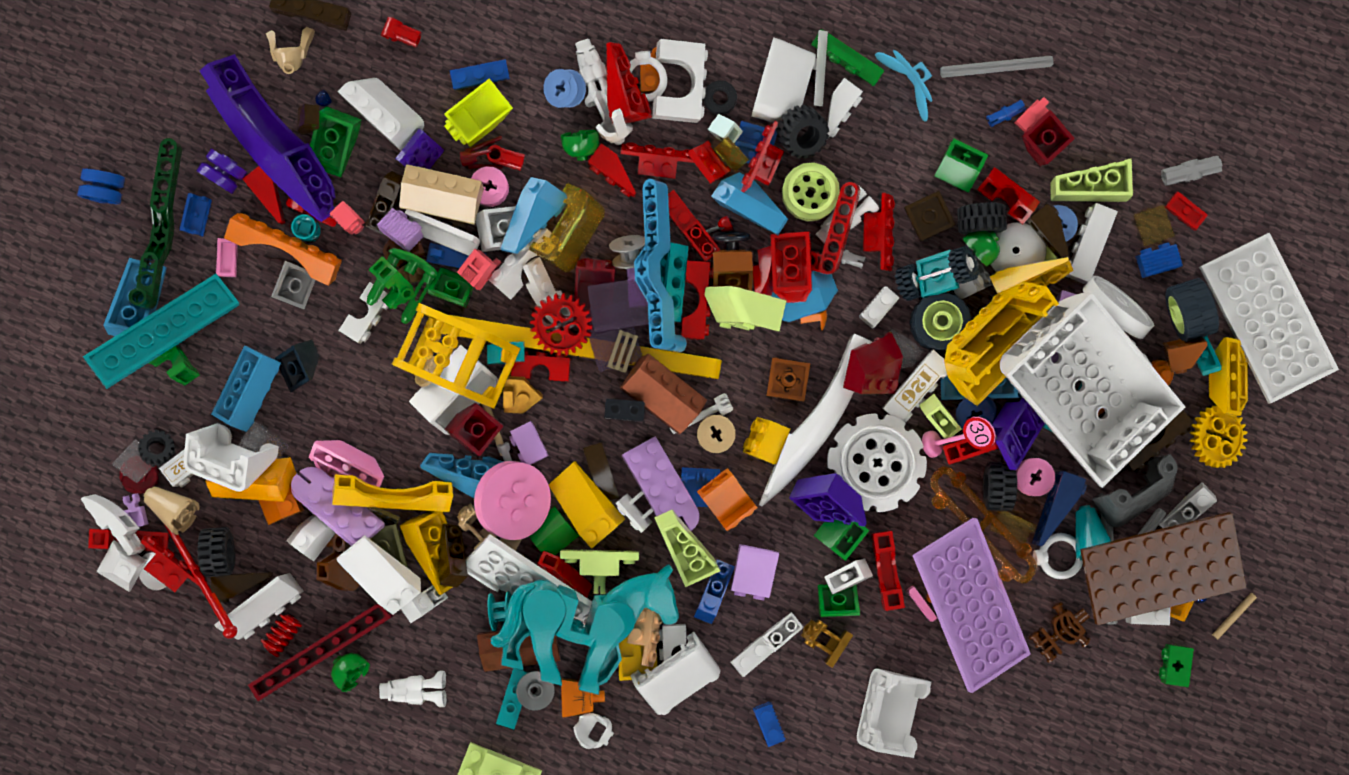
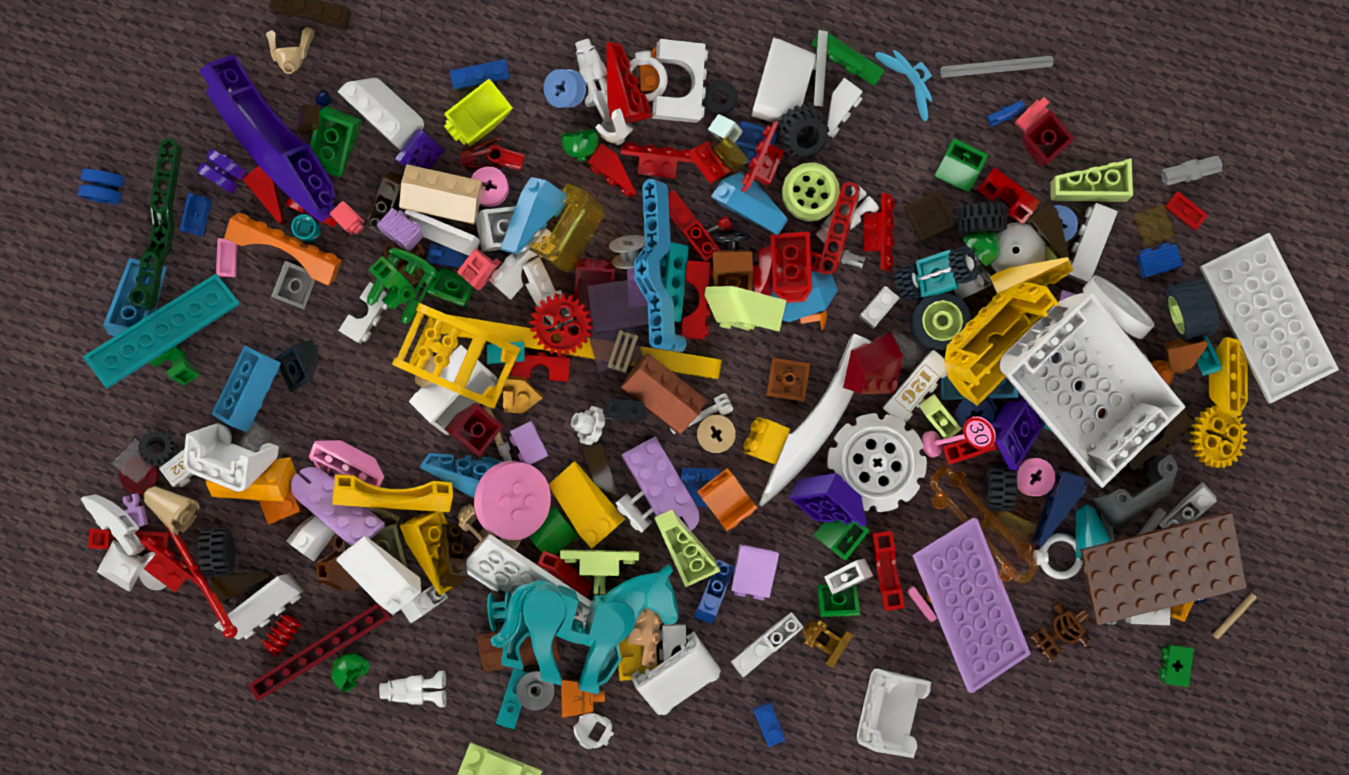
red piece [381,17,422,48] -> none
none -> white plant [571,406,605,446]

